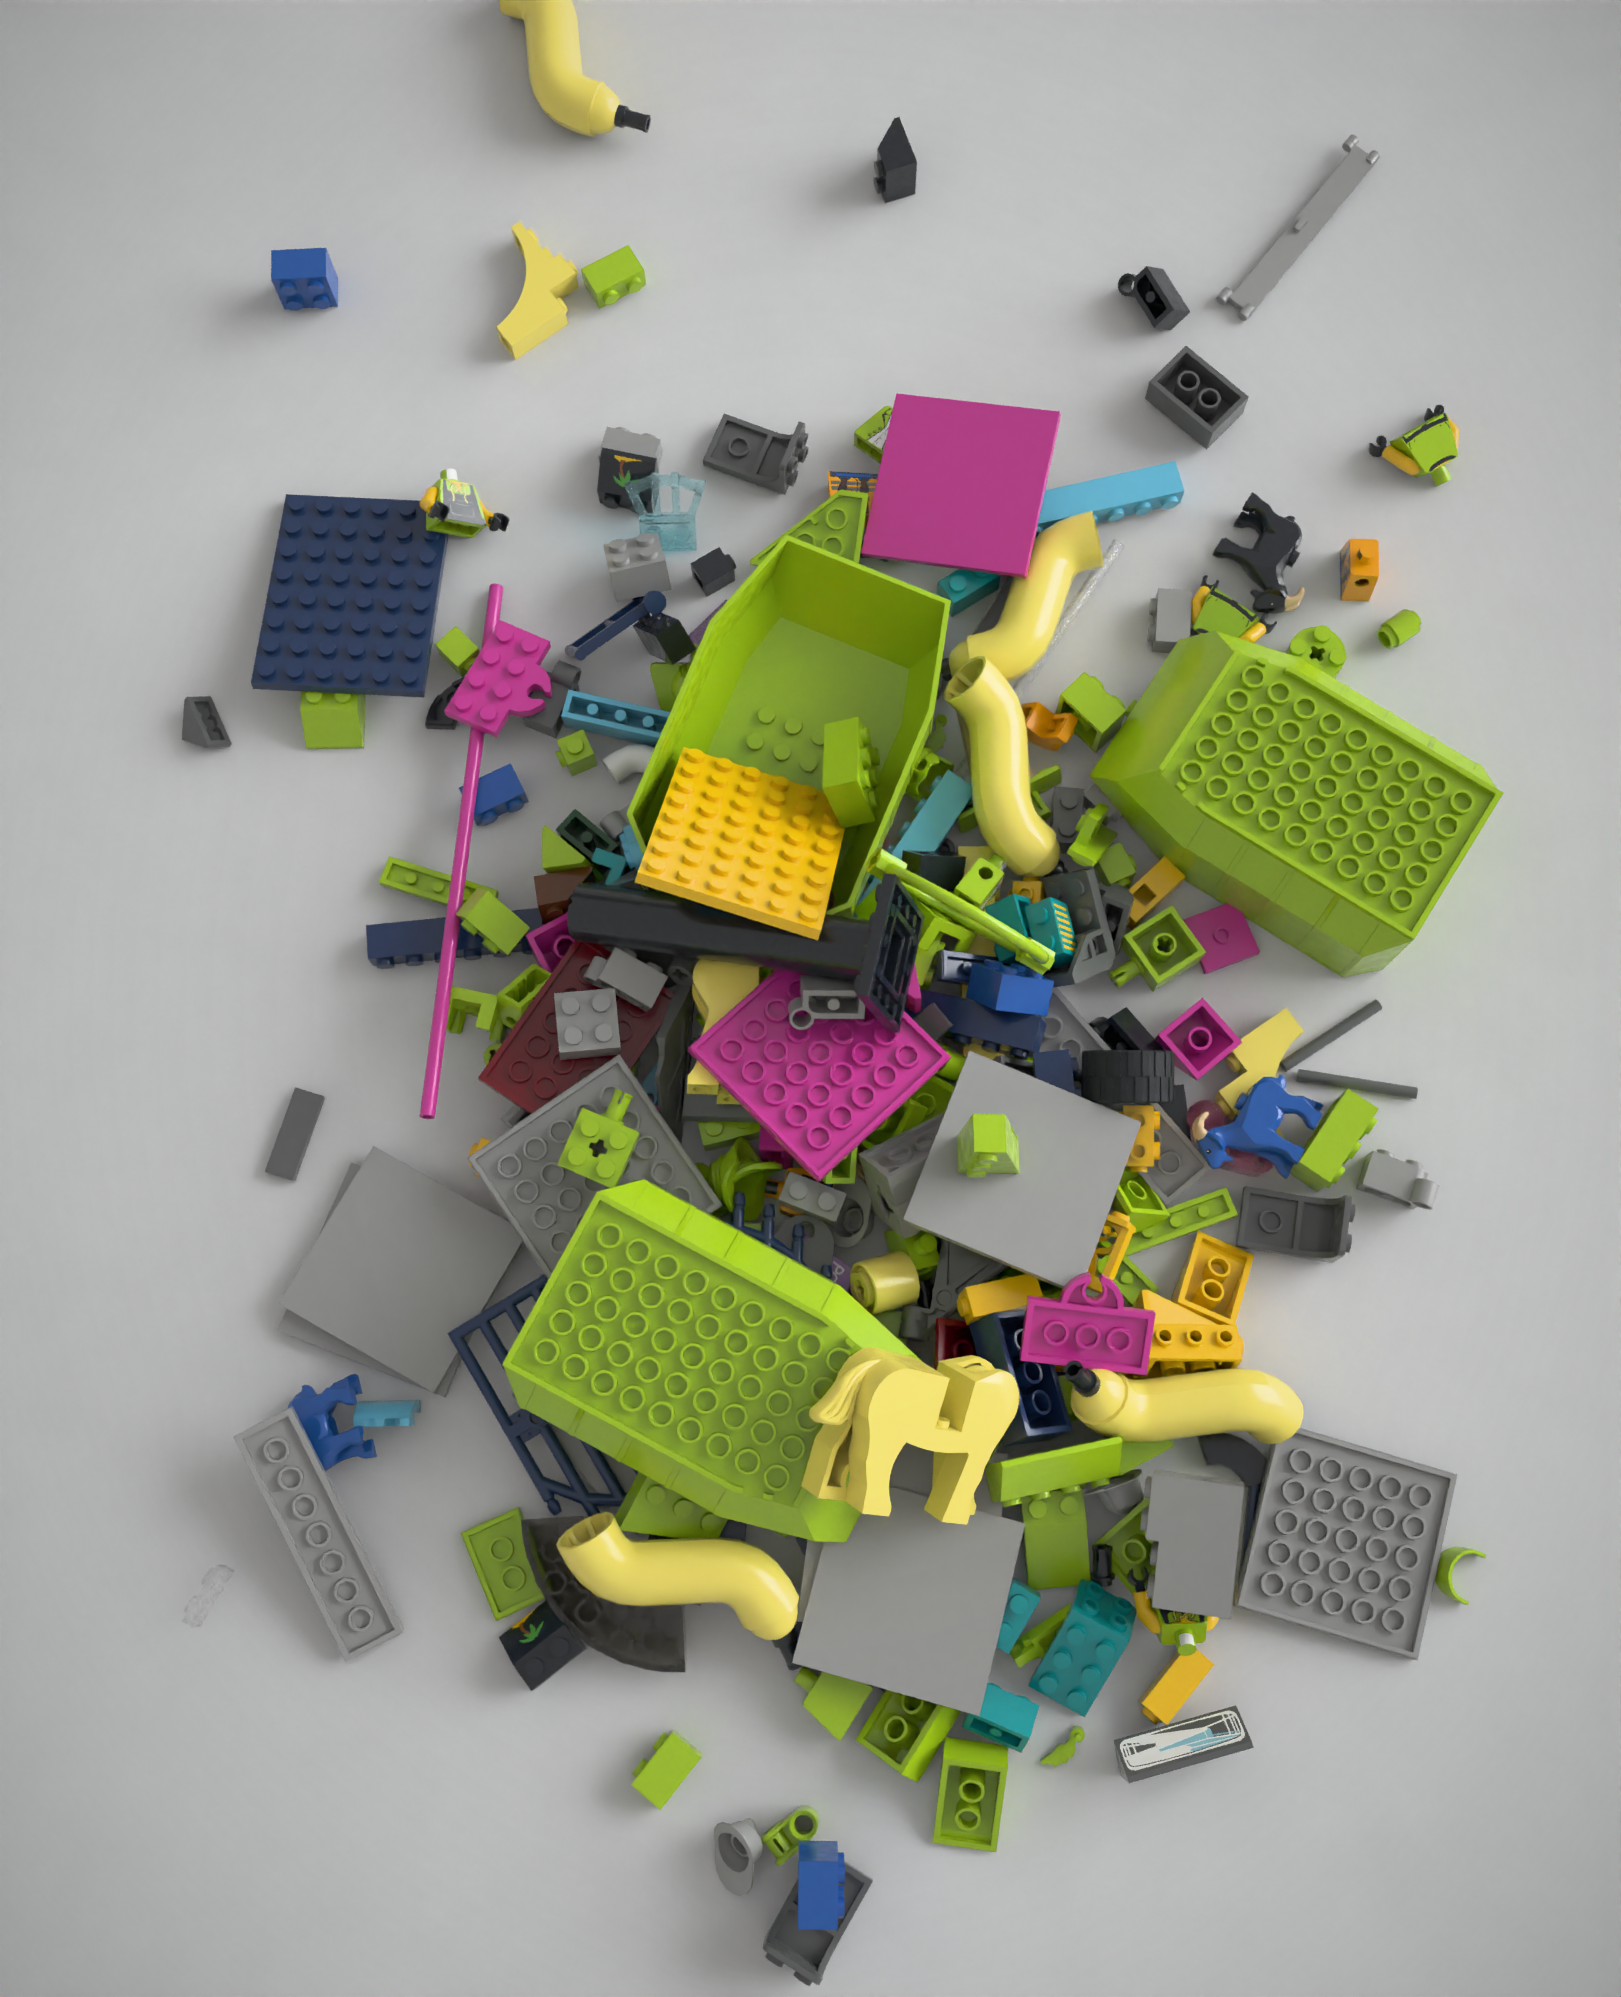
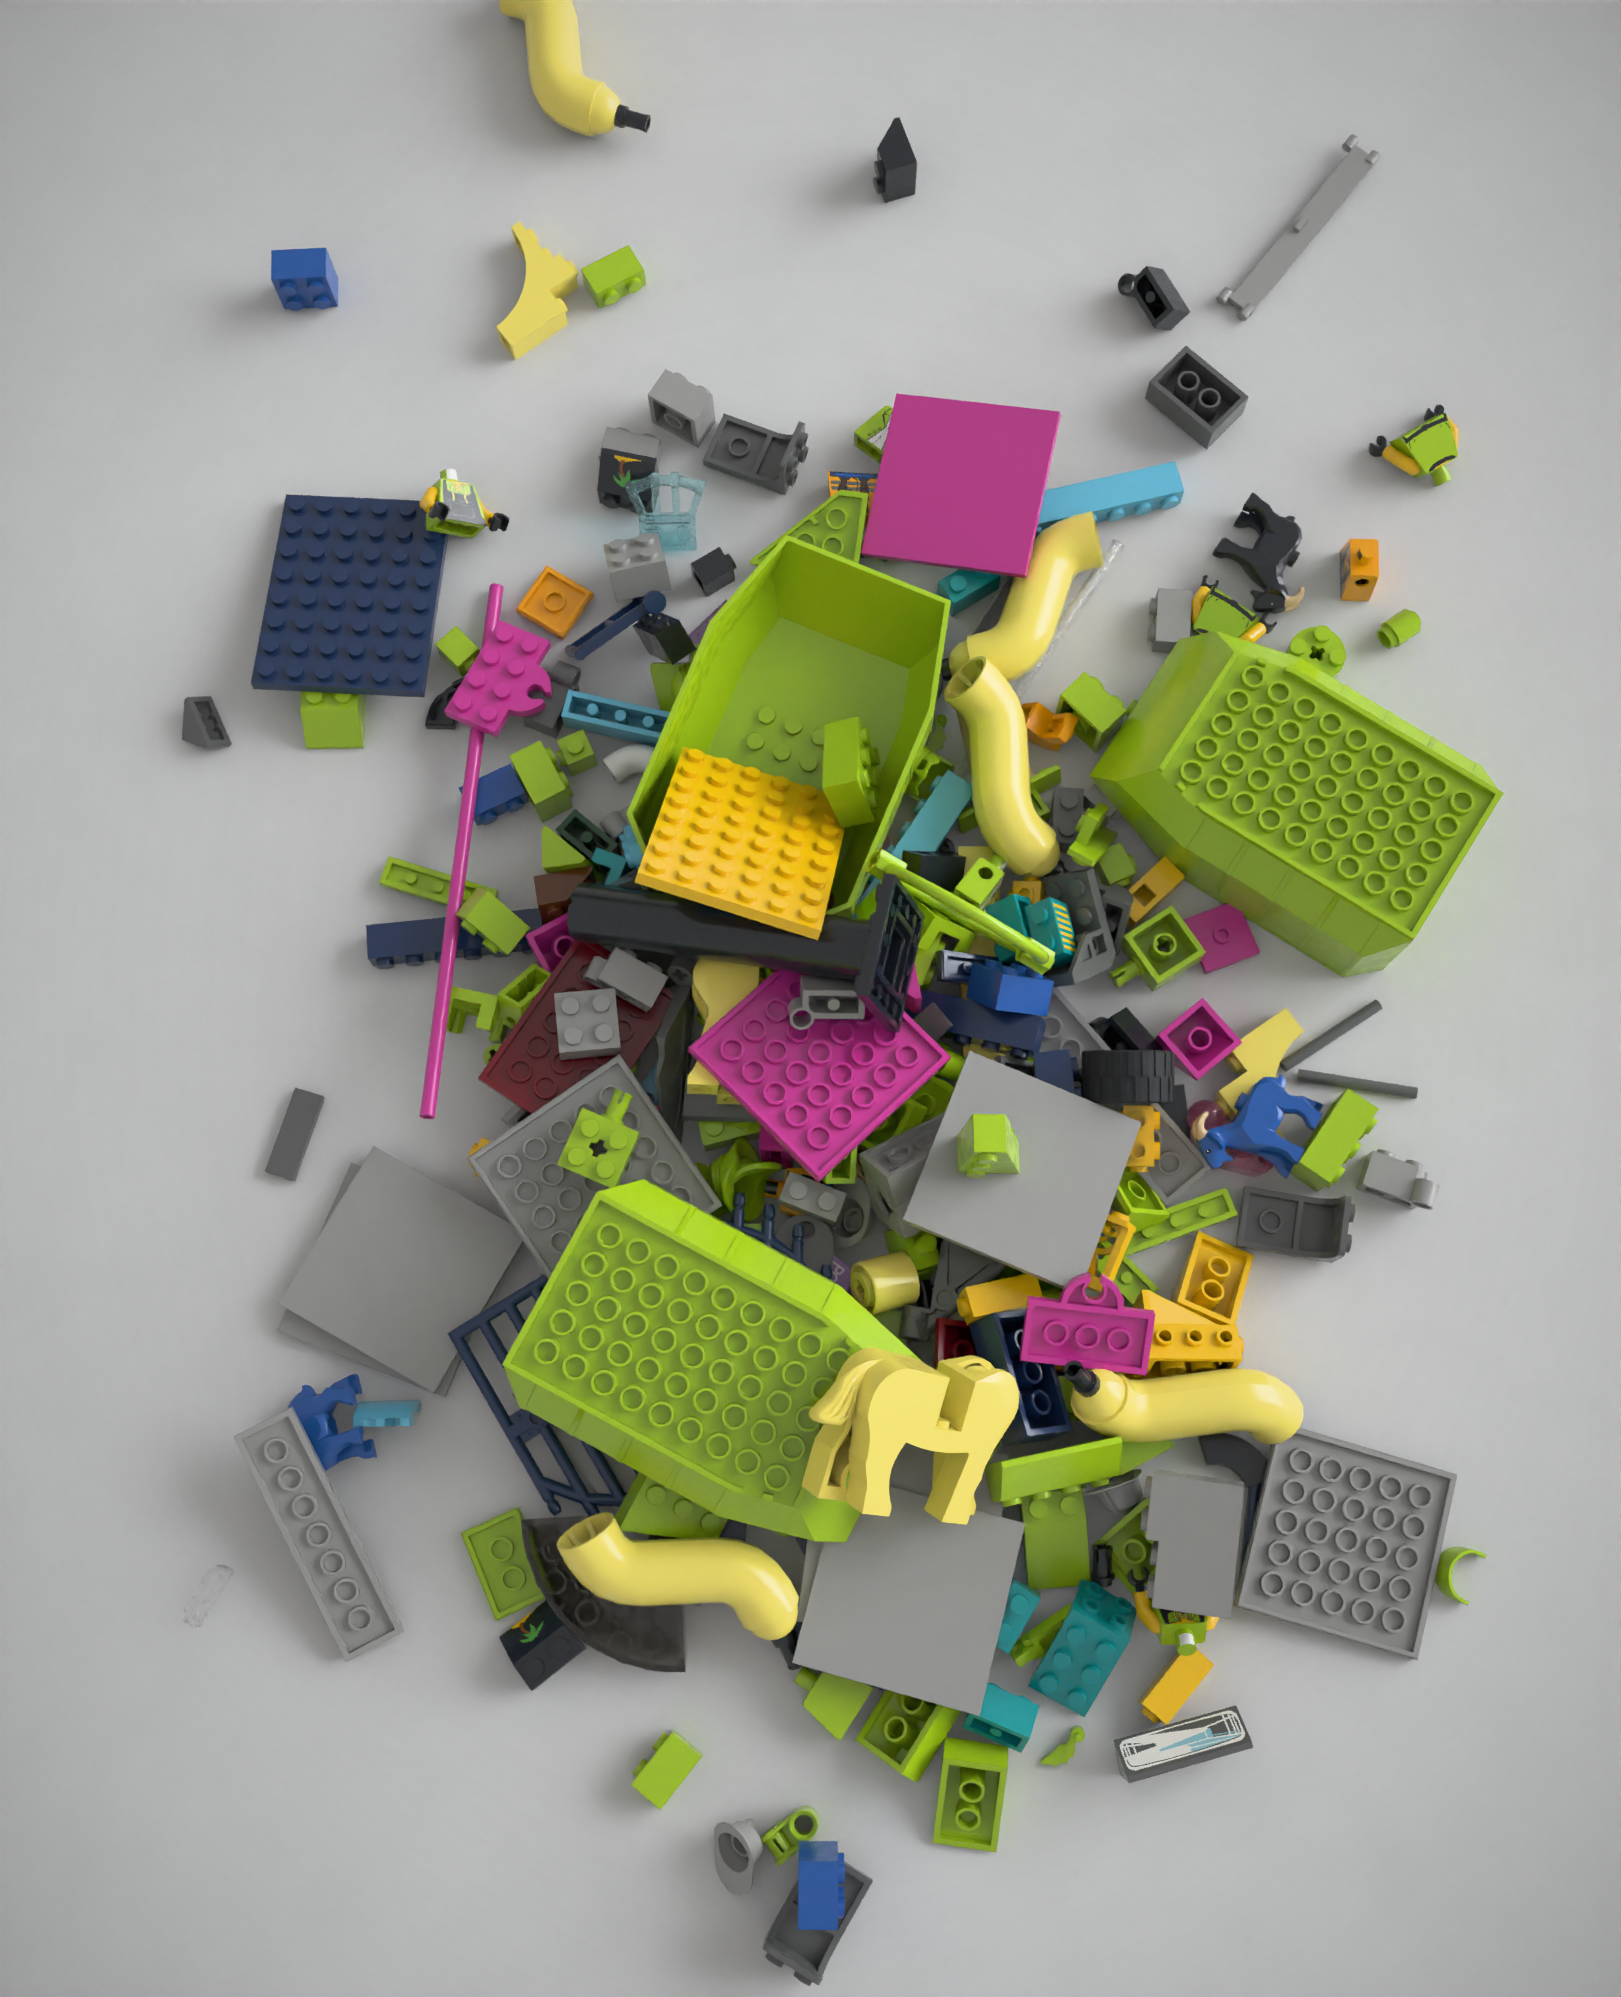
none -> lime brick [509,740,574,823]
none -> light orange plate [515,565,594,640]
none -> light grey brick [648,369,716,448]

